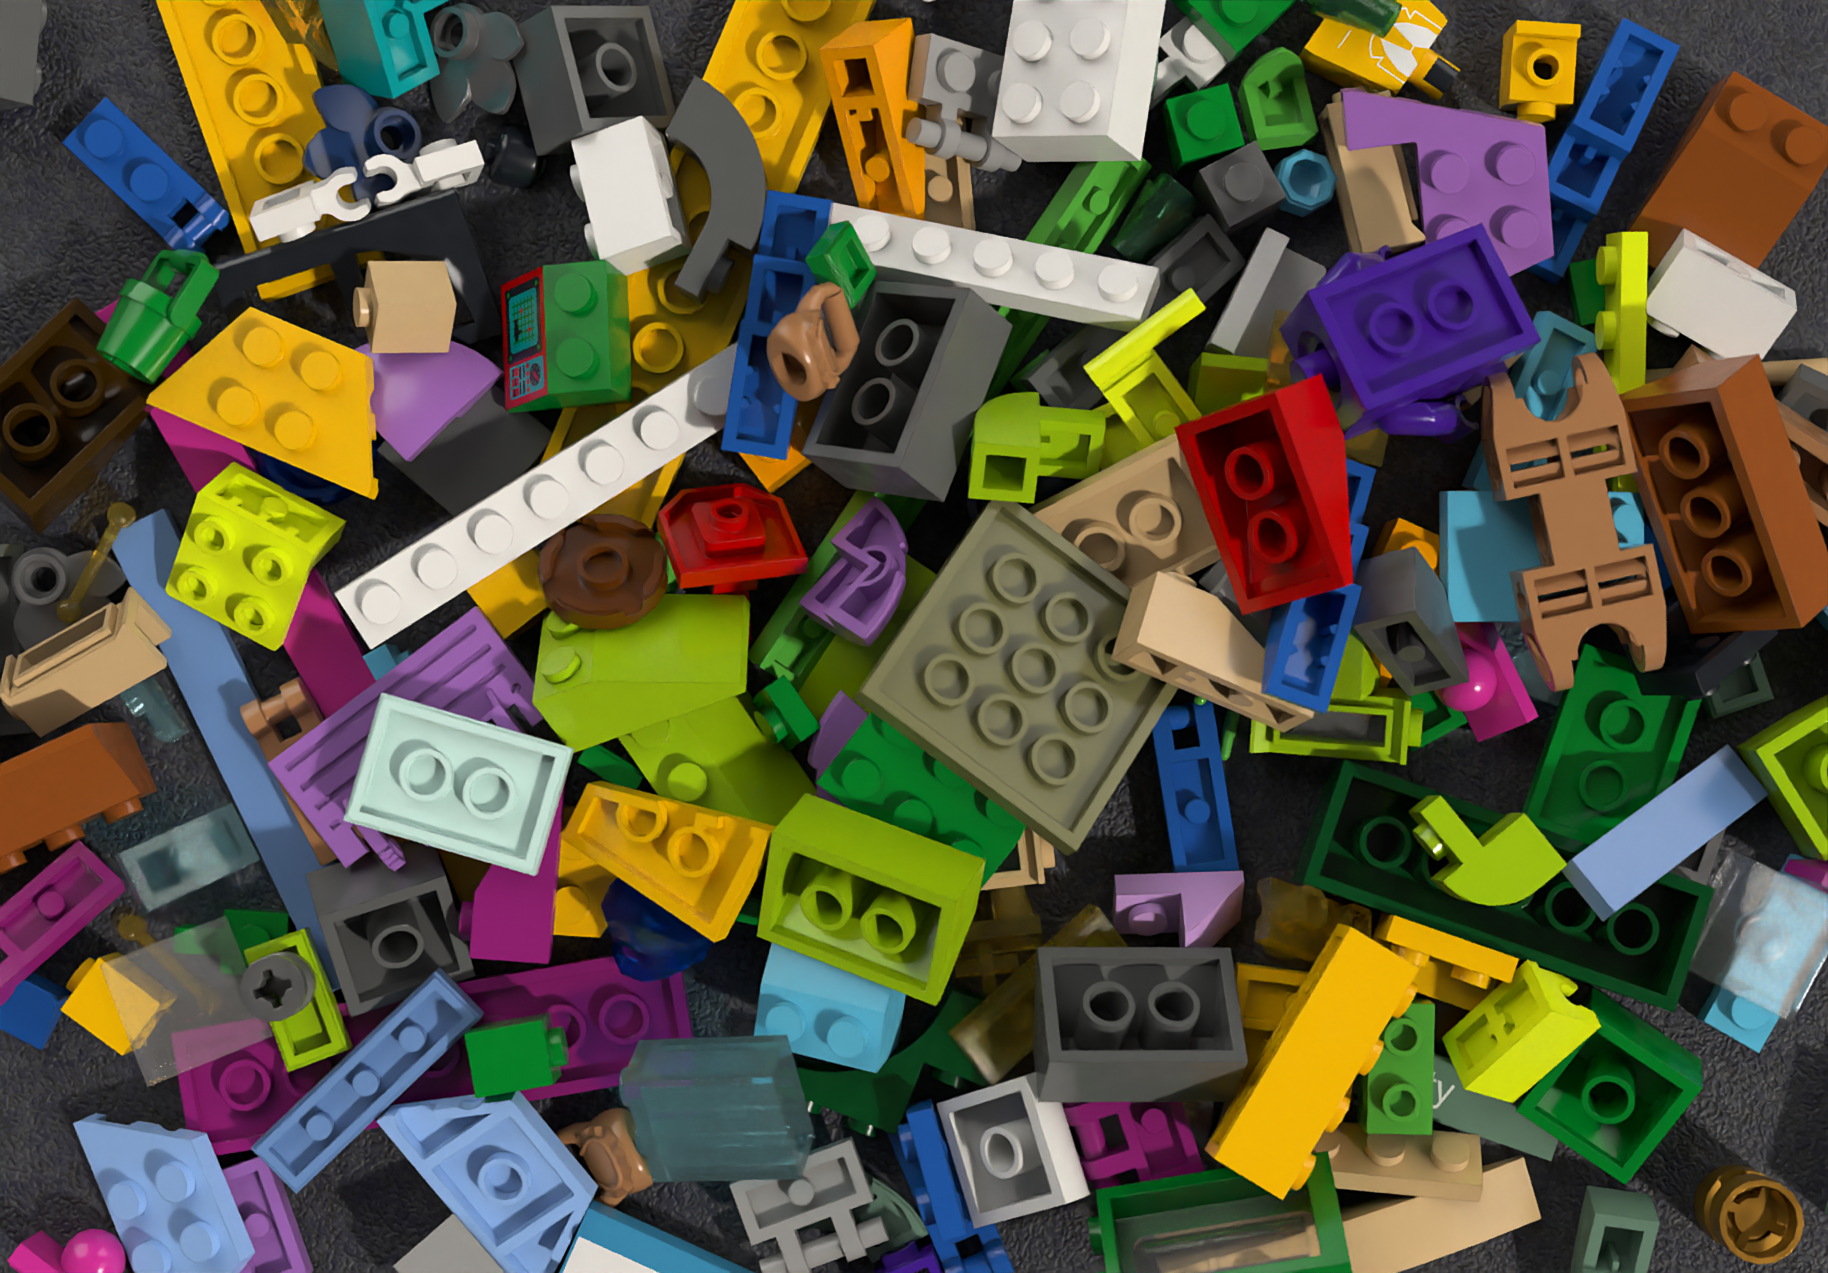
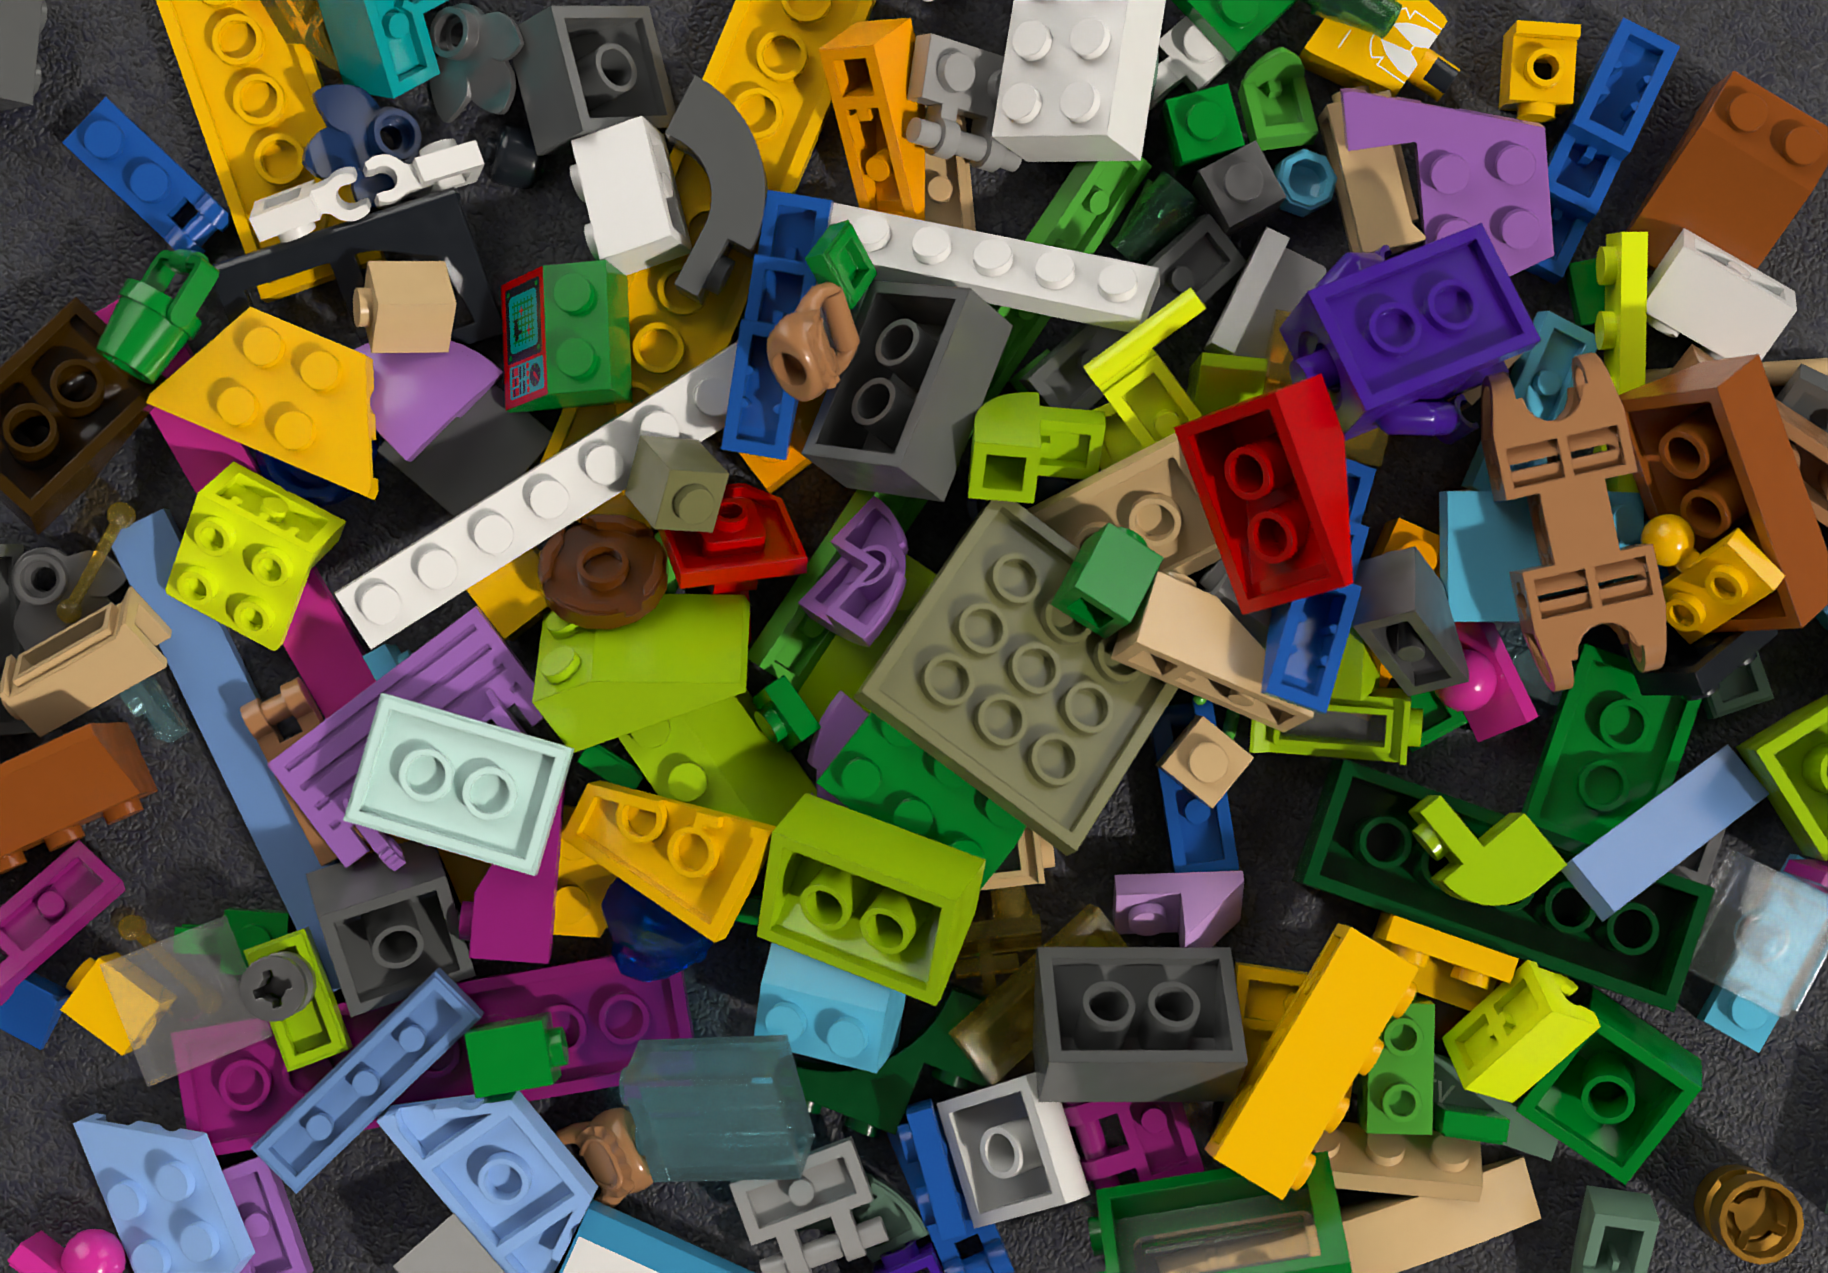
clear light blue slope [115,803,260,914] -> none
clear yellow hips [1254,876,1372,964] -> none
none -> olive brick [625,435,729,533]
none -> green brick [1051,523,1164,639]
none -> tan brick [1155,715,1254,809]
none -> green tile [1433,1102,1510,1145]
none -> yellow plate [1641,514,1785,644]

